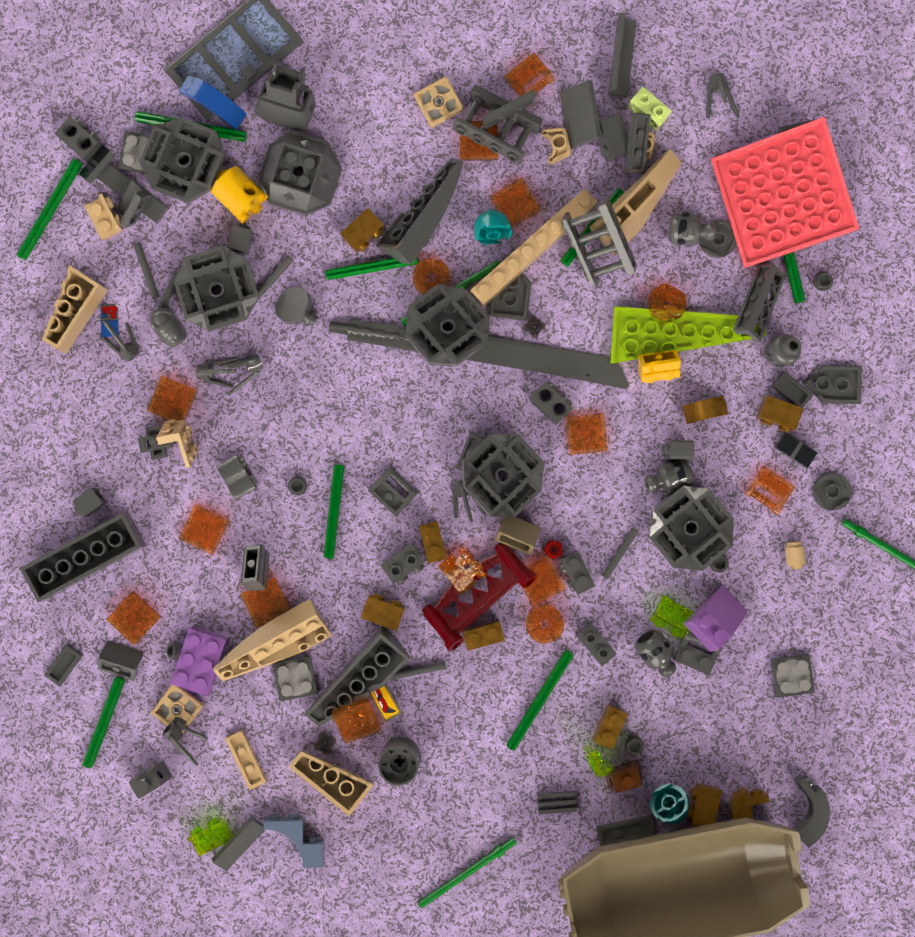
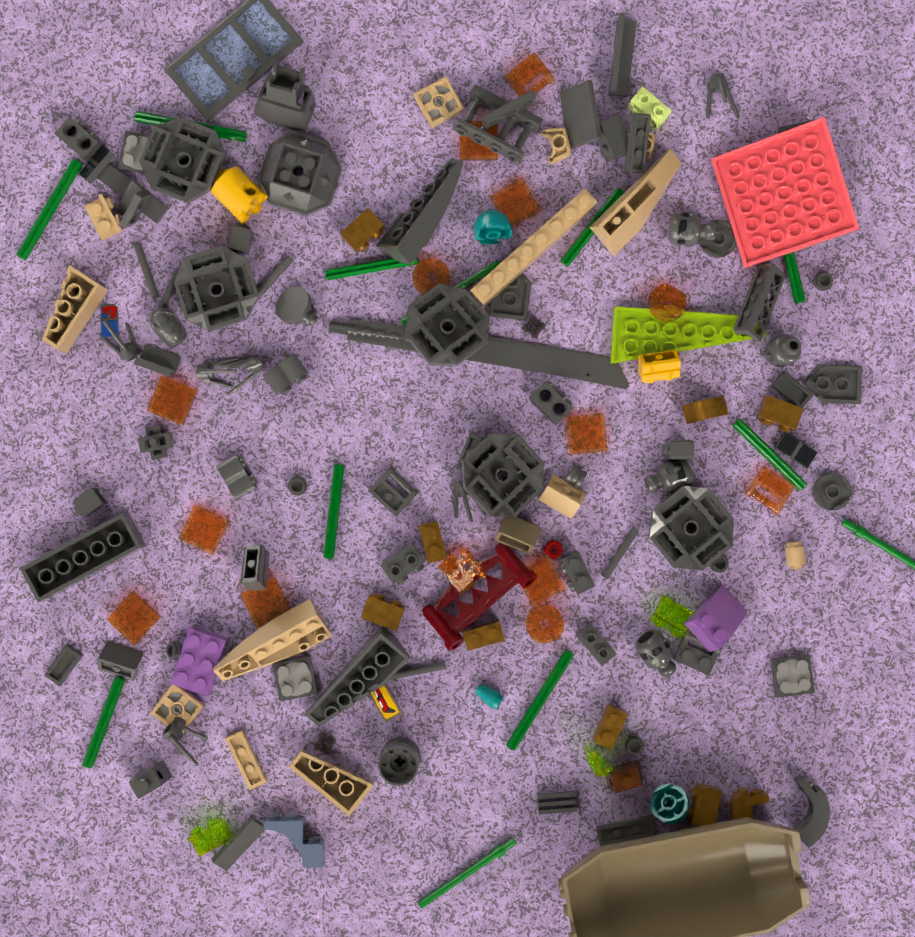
tan bracket [156,419,198,468] -> none
blue arch [179,76,247,130] -> none
clear orange plate [332,698,381,744] -> none
dark grey fence [561,197,637,287] -> none
none -> dark grey panel [134,344,181,378]
none -> dark grey brick [263,353,309,395]
none -> teal cone [475,683,504,709]
none -> tan panel [539,474,586,518]
none -> dark grey wheel [565,465,587,489]
none -> green axle [733,419,807,491]

